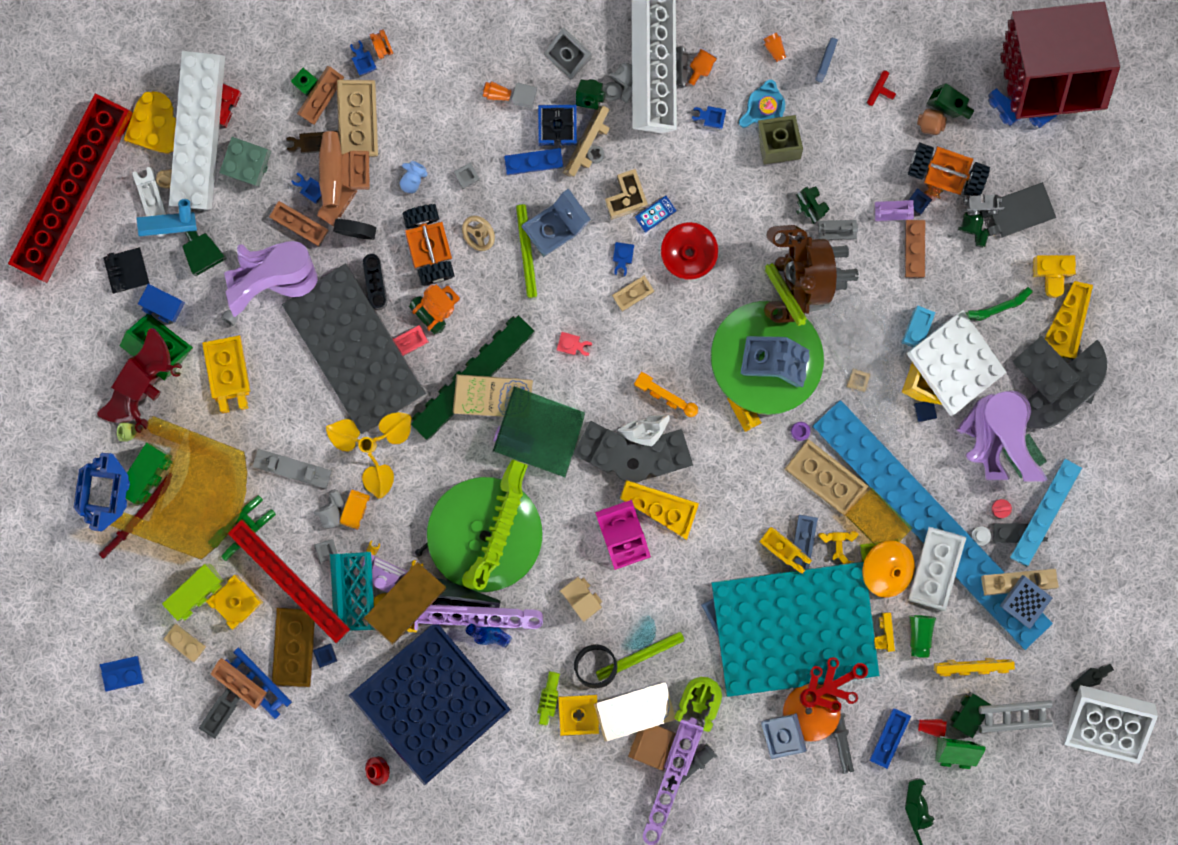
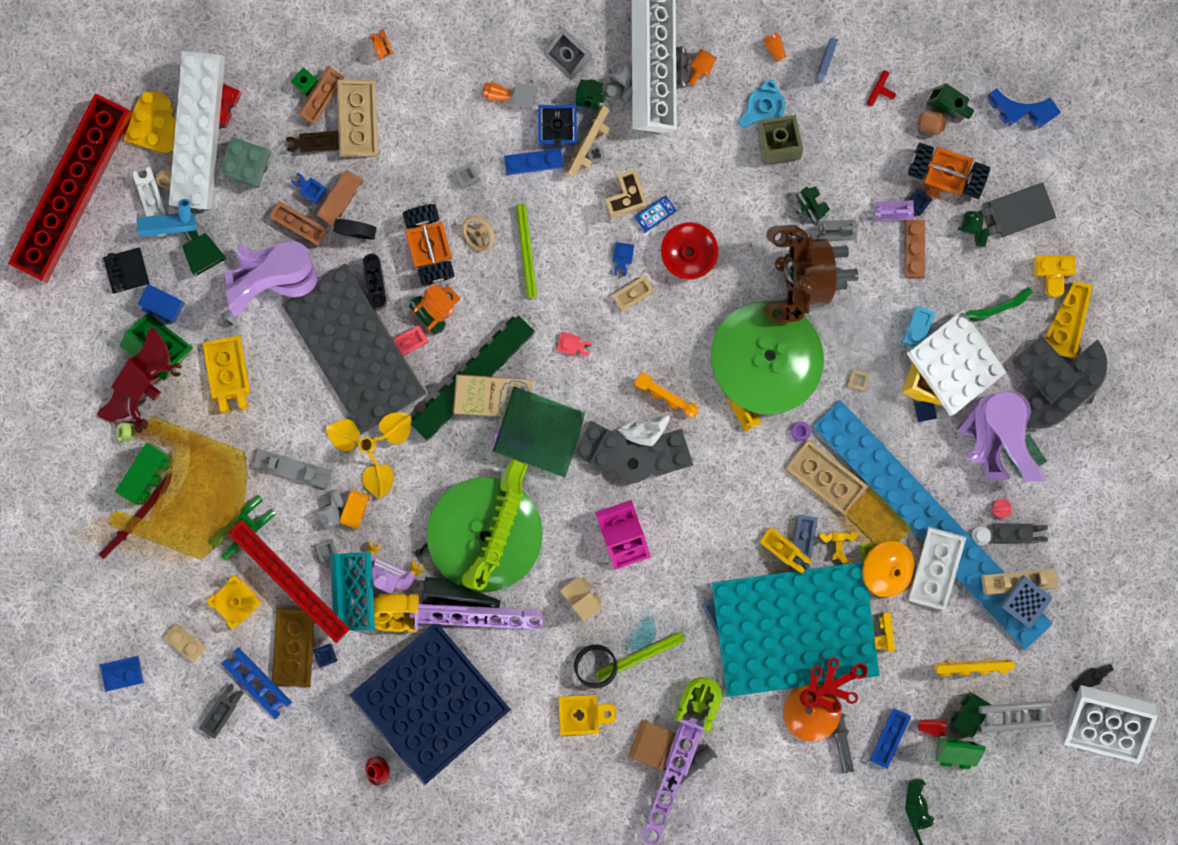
blue windscreen [73,452,130,532] -> none
lime slope [162,564,224,621] -> none
nougat plate [210,658,267,709] -> none
nougat plate [319,131,370,209] -> none
blue plate [350,40,377,77] -> none
pearl gold tile [364,562,446,645] -> none
light blue animal [399,161,428,193] -> none
clear blue arm [465,624,512,648] -> none
sand blue bracket [521,188,591,257] -> none
lime hinge [537,671,560,726] -> none
tile [594,682,676,741] -> none
yellow wing [620,480,699,540] -> none
blue plate [692,106,726,129] -> none
sand blue bracket [740,336,809,387] -> none
tile [758,96,778,116] -> none
sand blue tile [761,713,807,759] -> none
lime axle [765,263,807,326] -> none
green plant [909,615,936,658] -> none
flat silver hinge [961,195,1004,215] -> none
dark red container [1000,1,1121,119] -> none
medium azure plate [1010,459,1082,567] -> none

